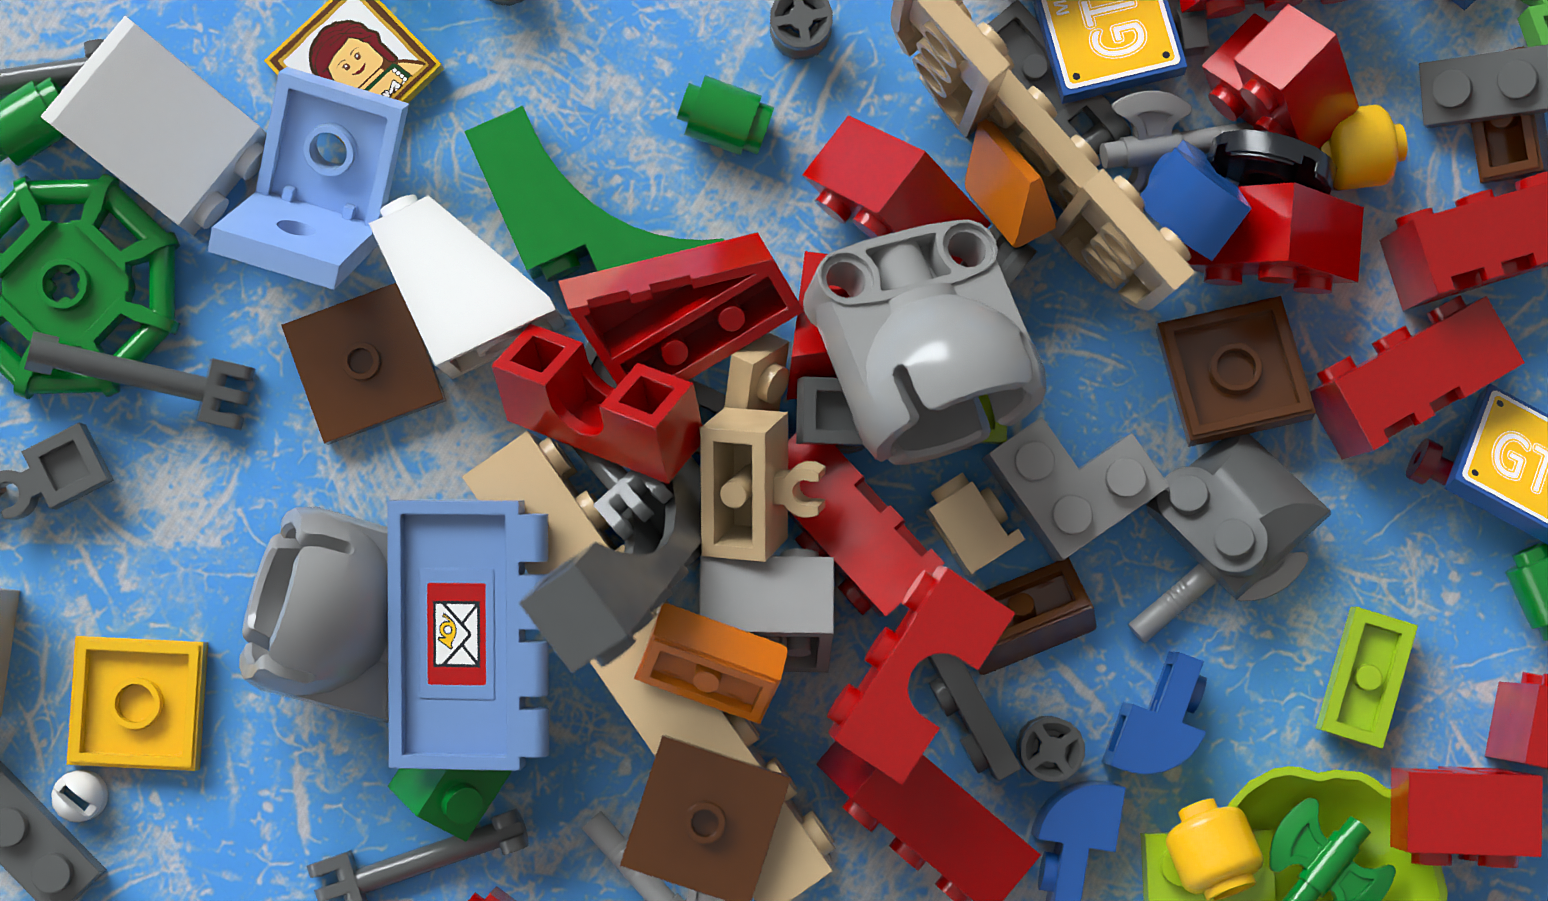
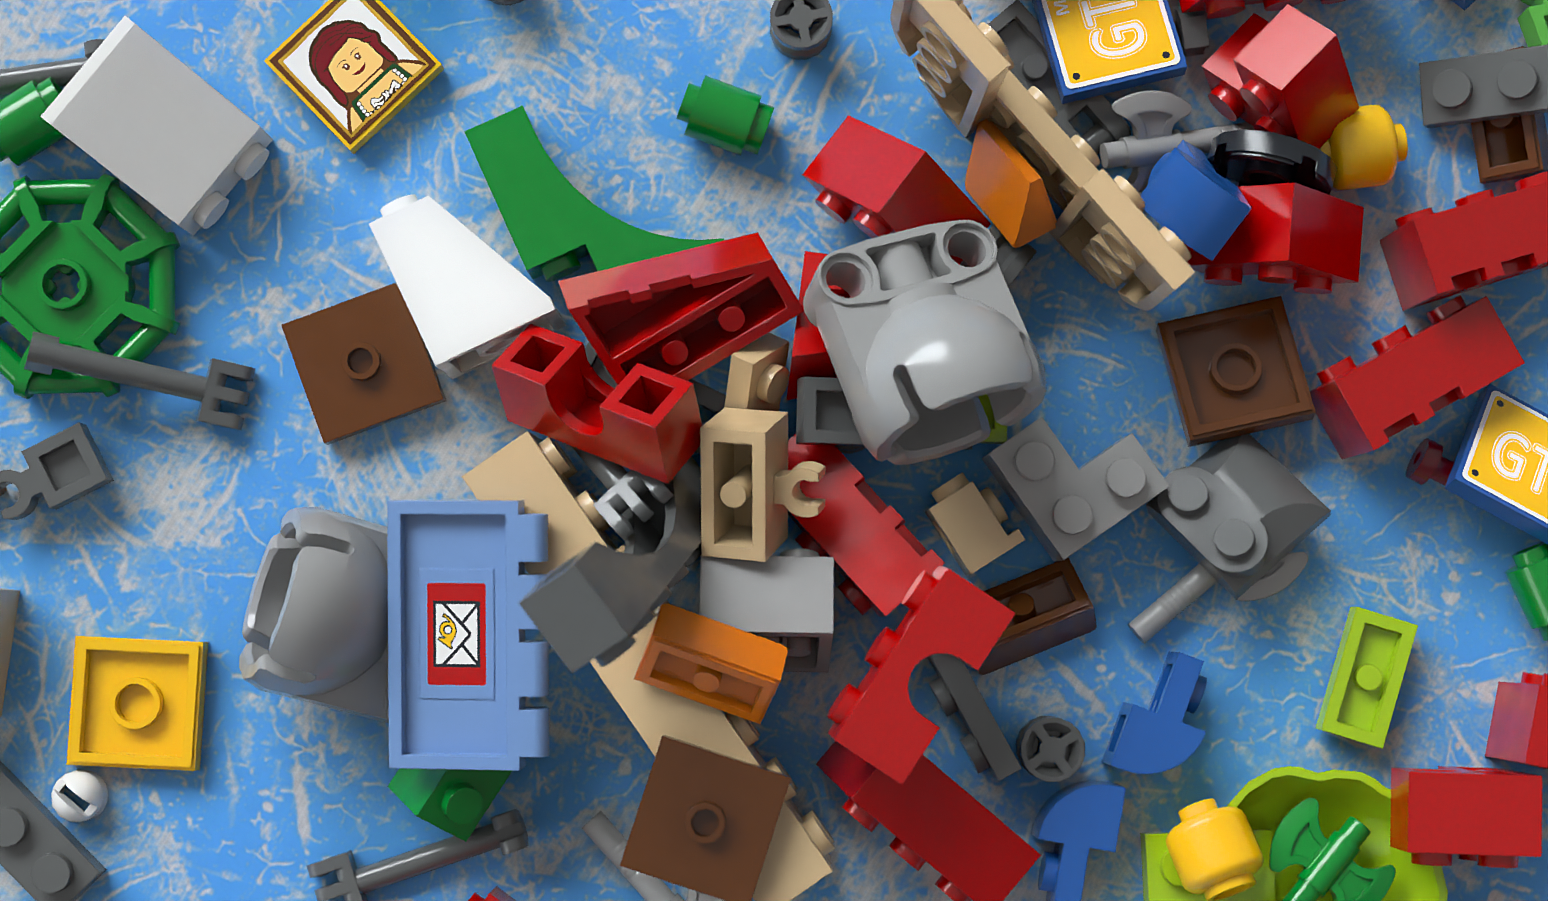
light blue bracket [208,67,409,290] -> none

